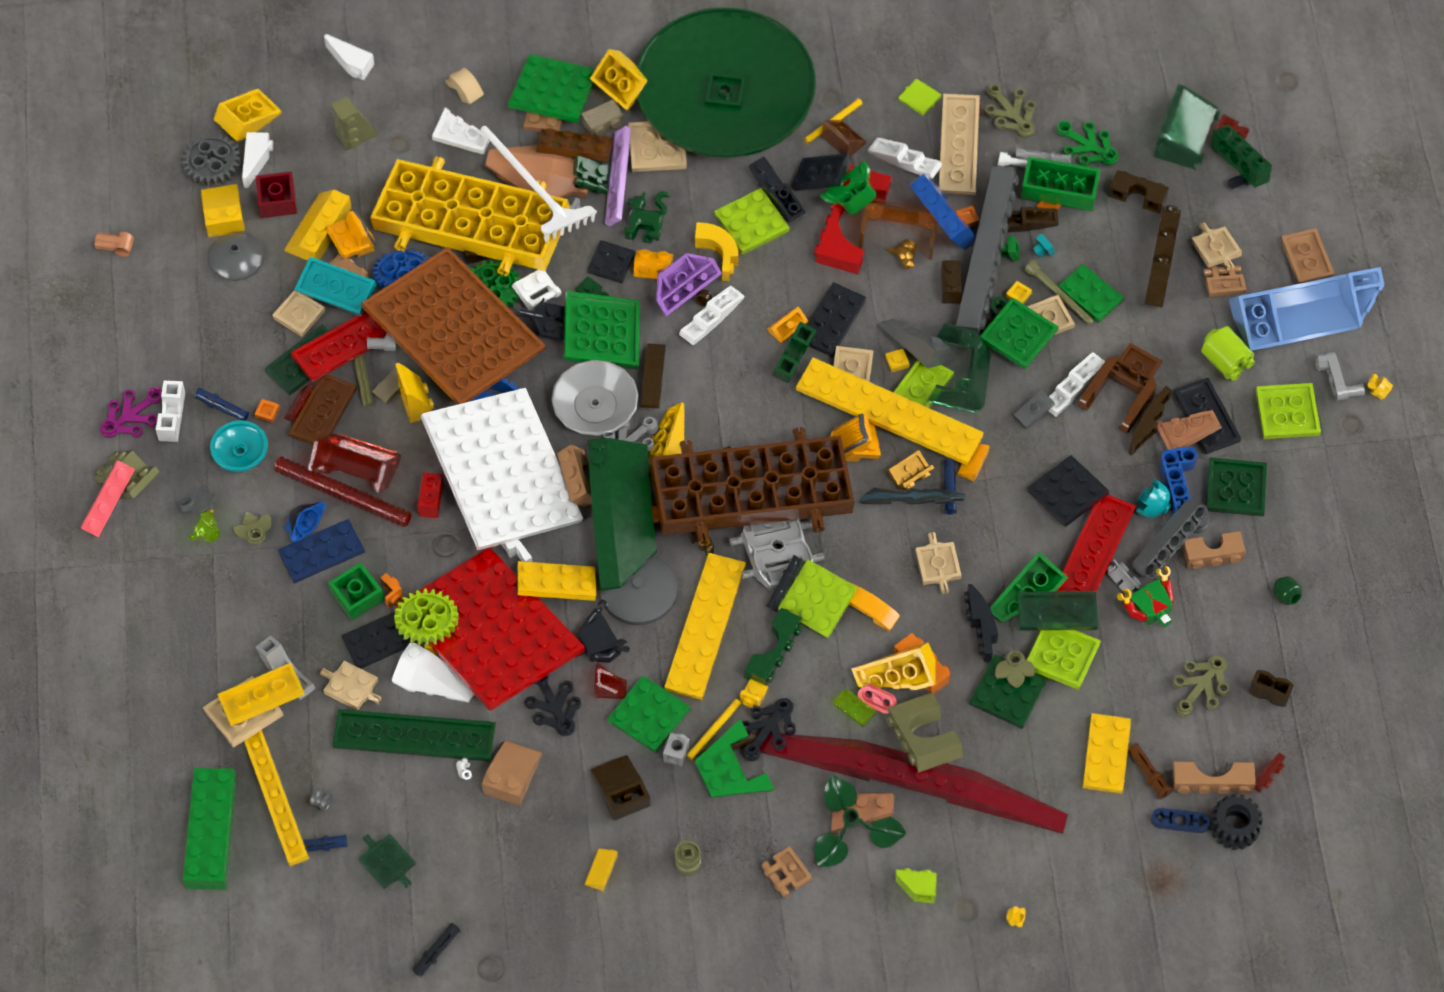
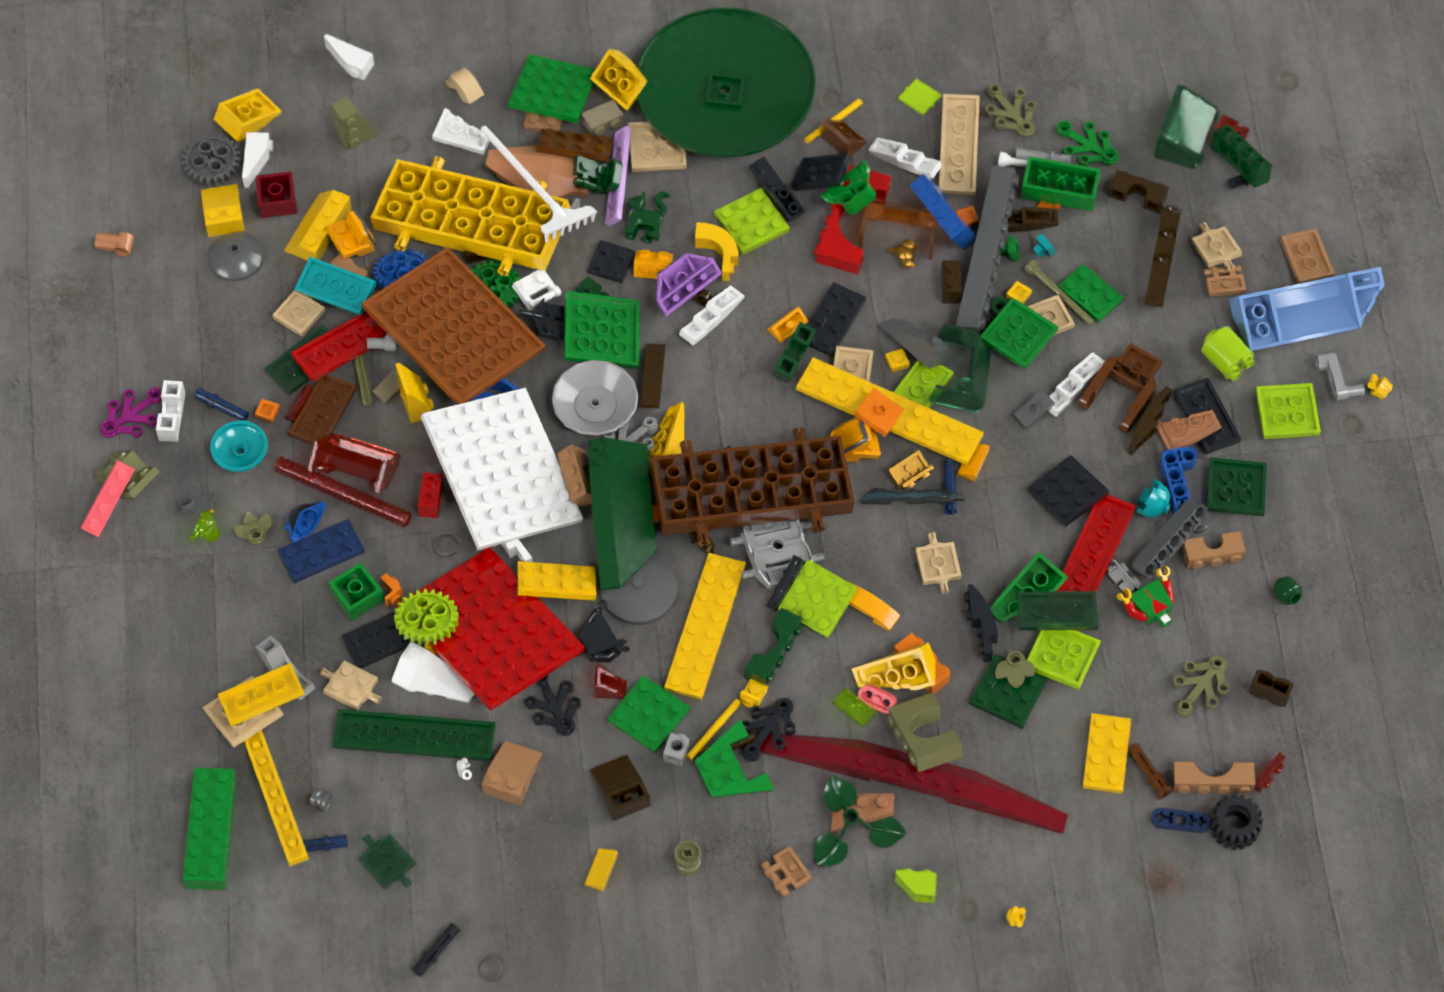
none -> dark green beam [603,158,623,193]
none -> orange plate [854,388,904,437]

